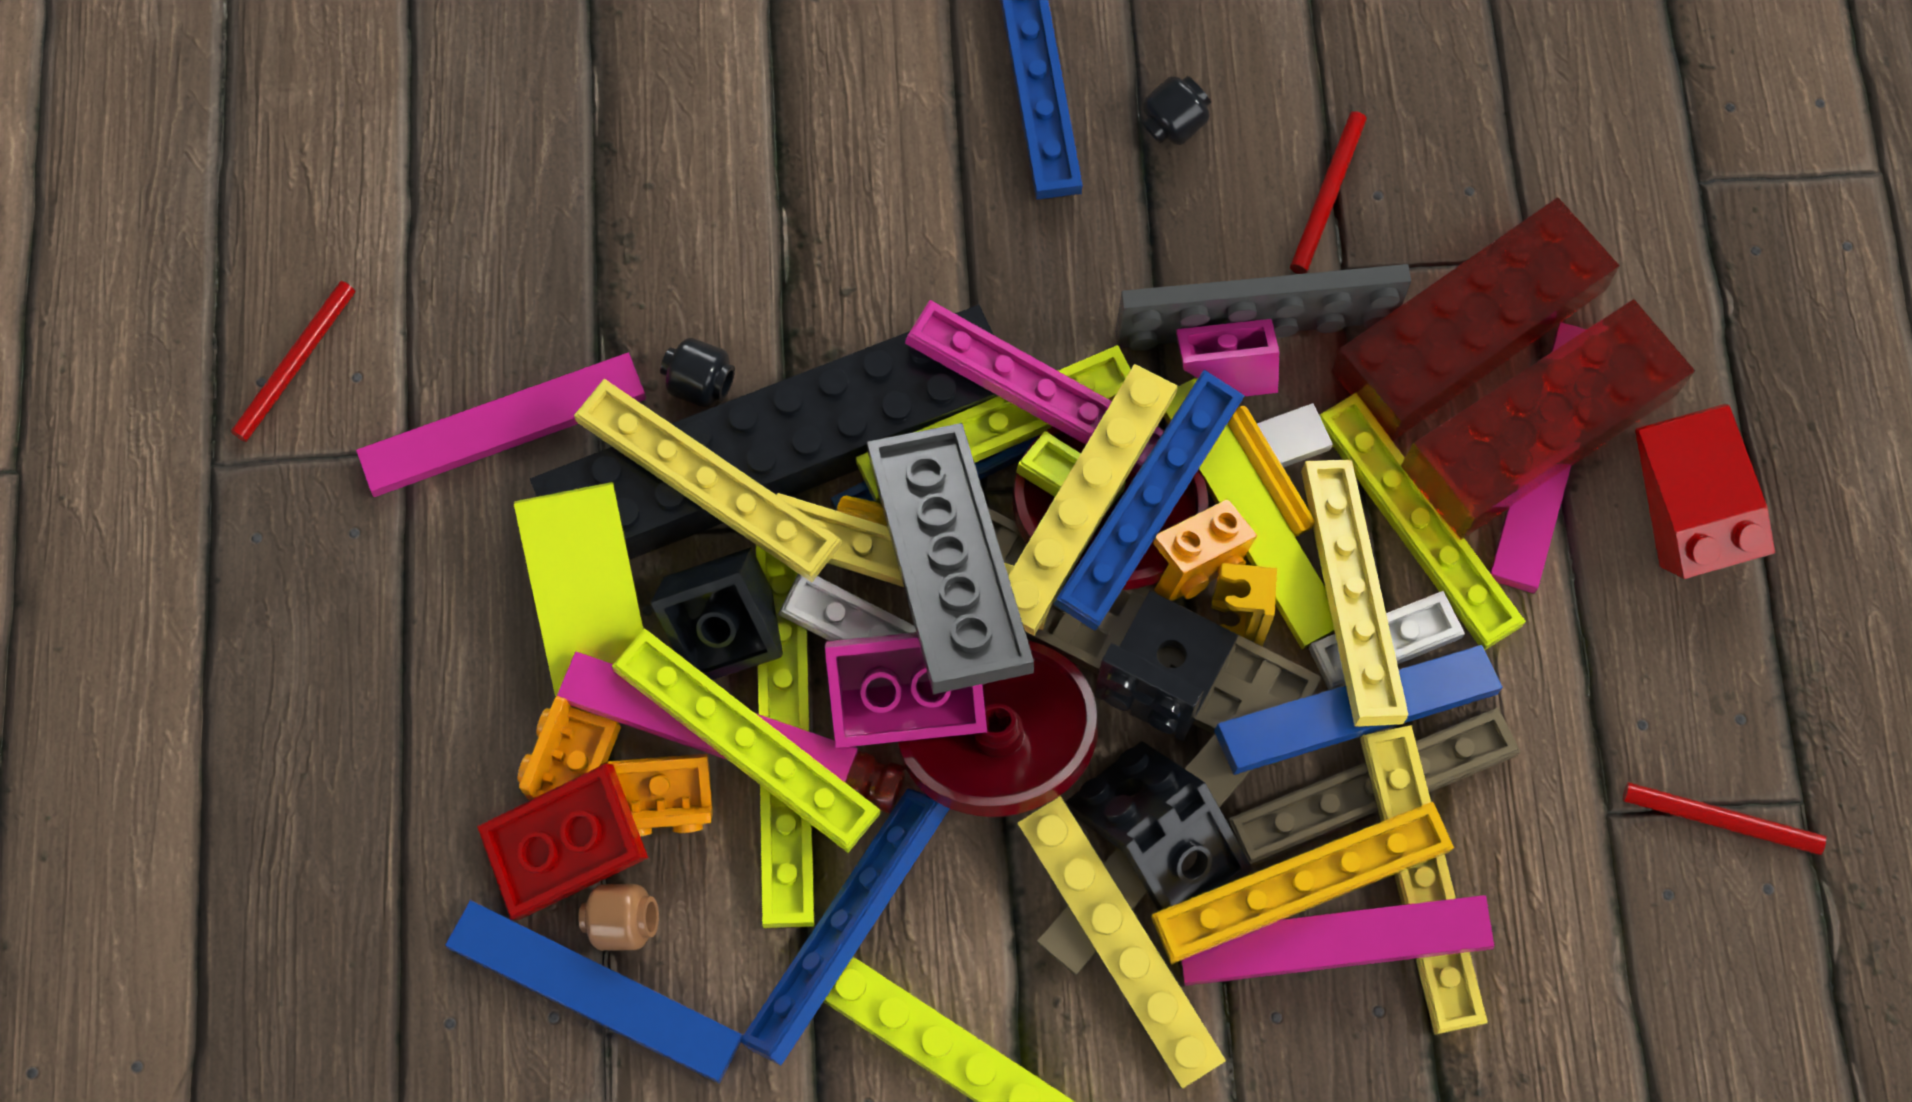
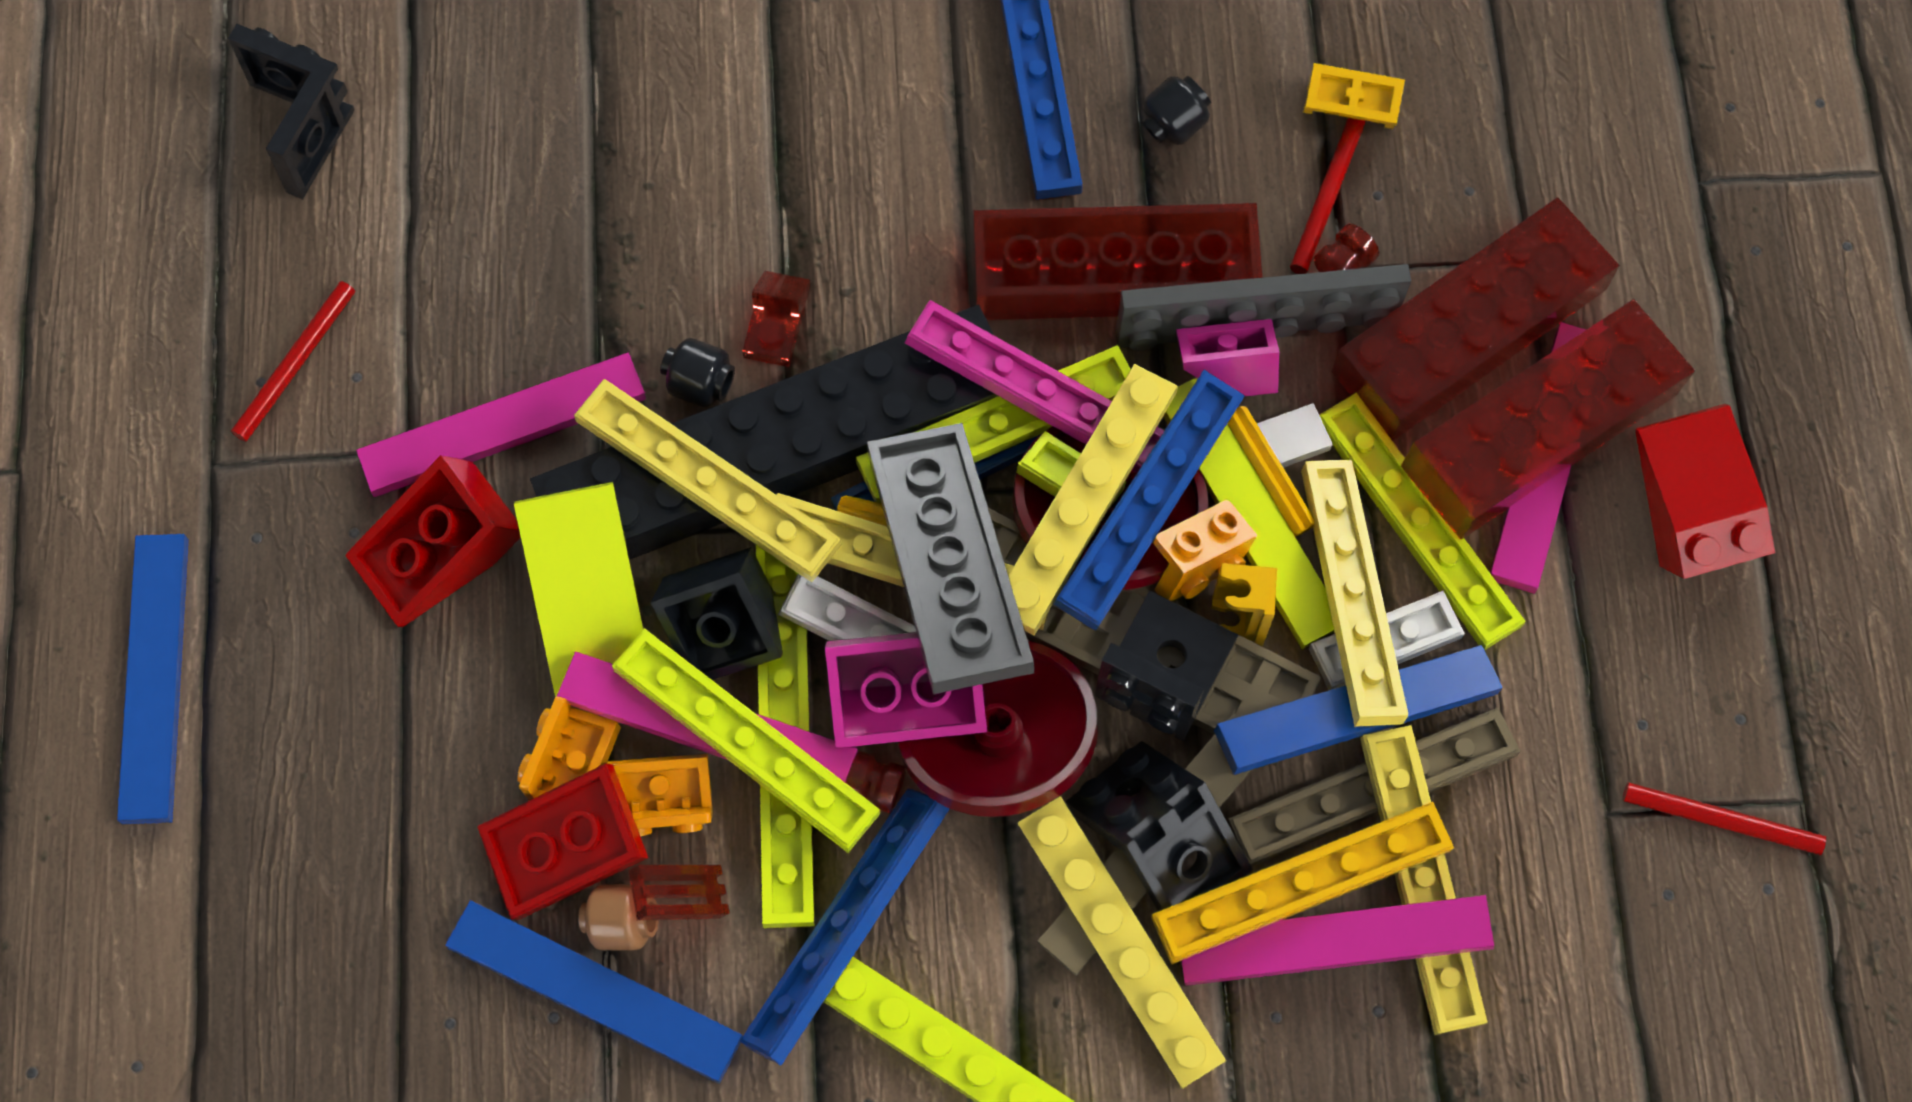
none -> blue tile [117,534,189,824]
none -> black bracket [228,24,355,199]
none -> red slope [345,455,521,627]
none -> clear red tile [628,865,730,920]
none -> clear red slope [742,271,811,367]
none -> clear red brick [972,203,1263,320]
none -> yellow hinge [1303,63,1405,129]
none -> clear red wheel [1313,223,1380,272]

